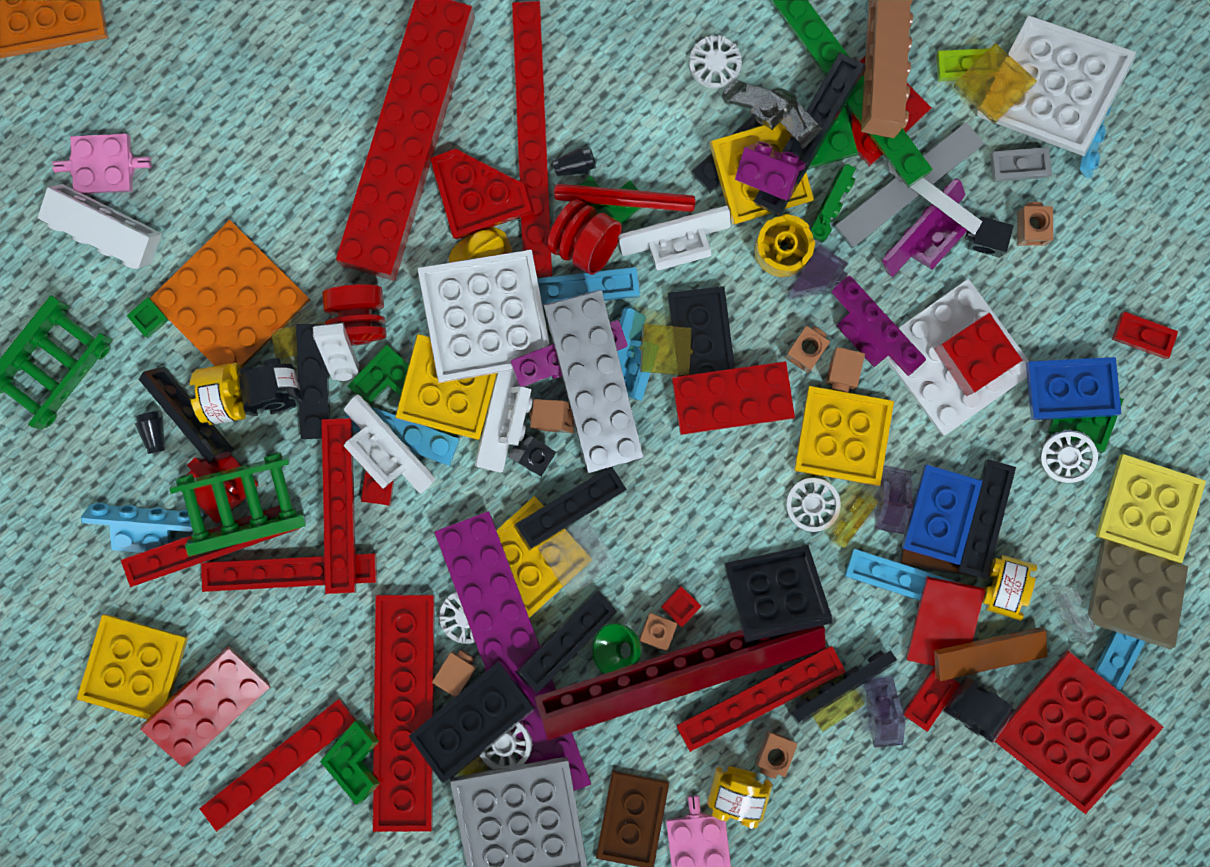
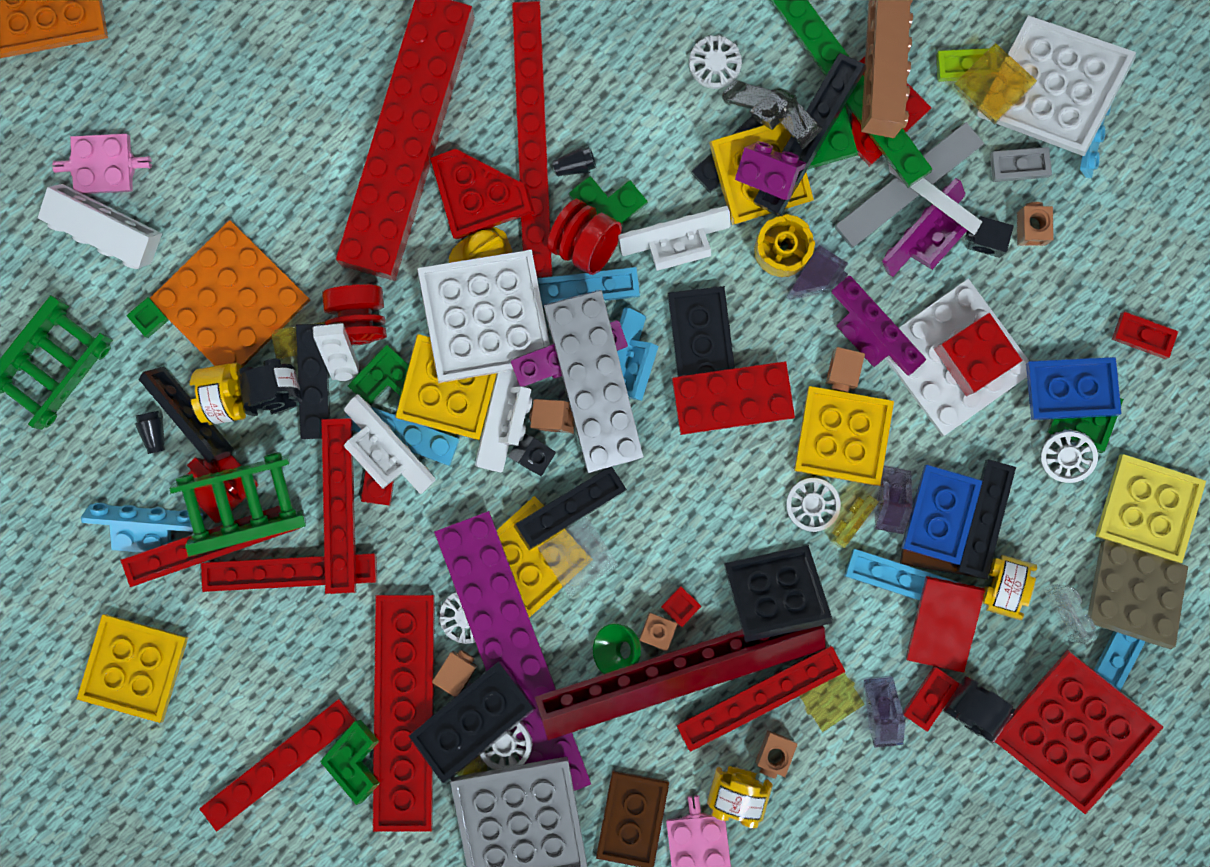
plate [140,645,270,767] -> none
black plate [515,590,617,693] -> none
red axle [554,184,696,212] -> none
clear yellow piece [639,324,693,376] -> none
nougat brick [784,326,830,373] -> none
black plate [791,650,897,725] -> none
green hinge [810,164,856,243] -> none
dark orange tile [934,627,1047,681] -> none

